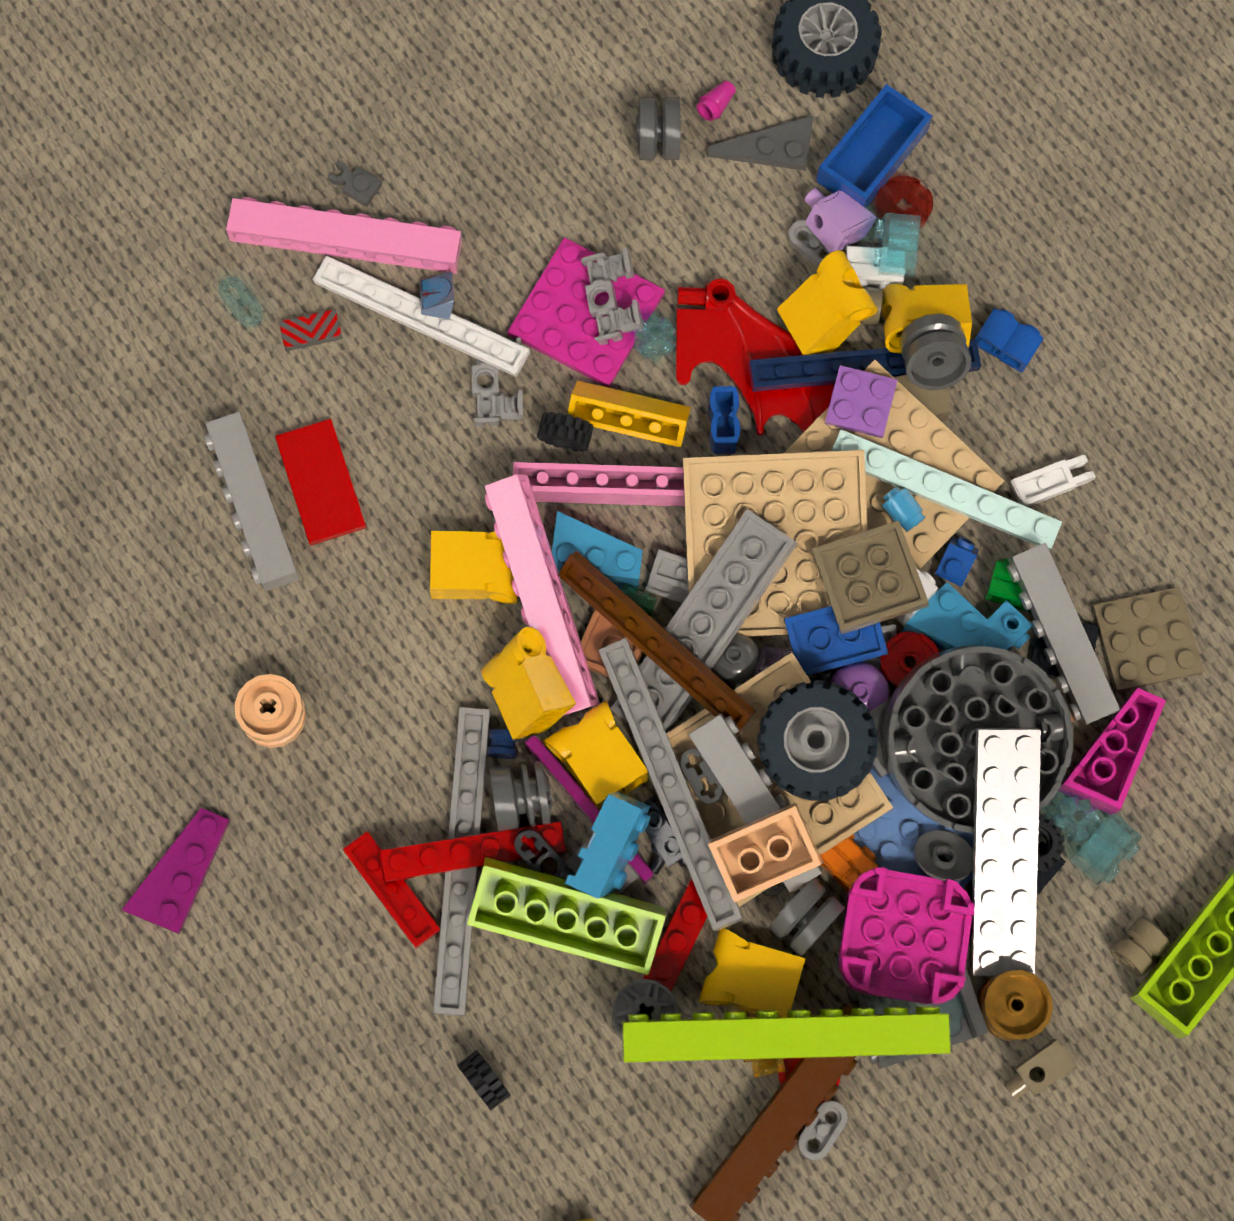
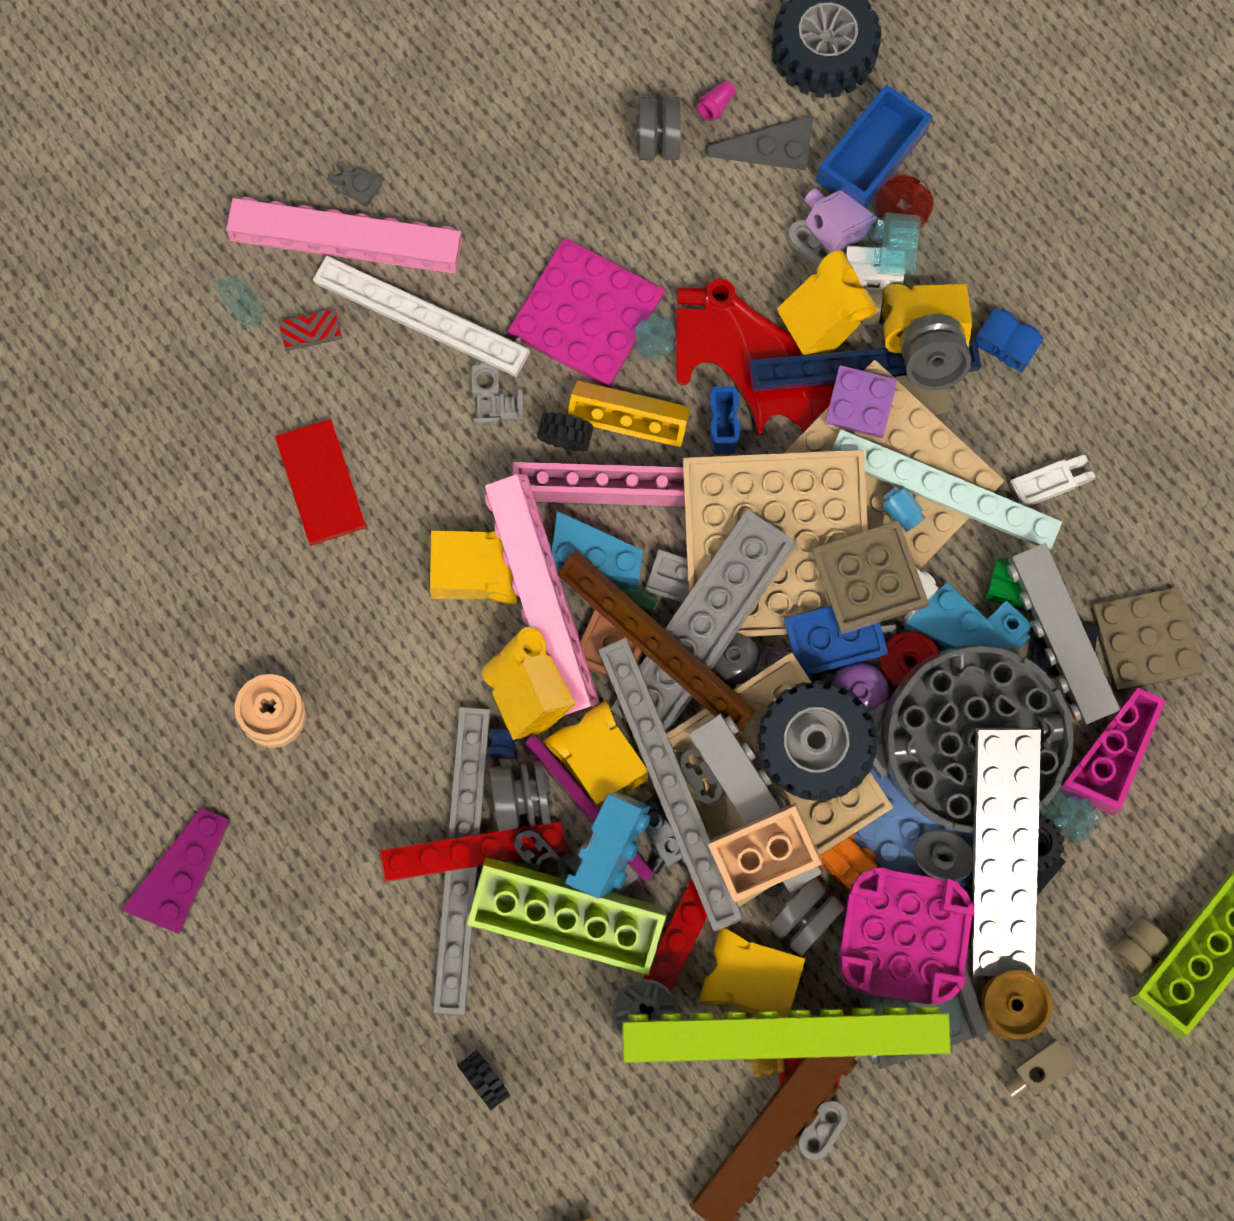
light grey brick [204,412,299,591] -> none
red plate [342,831,440,949] -> none
slope [420,272,454,319] -> none
light grey piece [581,248,644,345] -> none
blue bracket [935,537,979,587] -> none
clear light blue brick [1069,813,1142,885] -> none

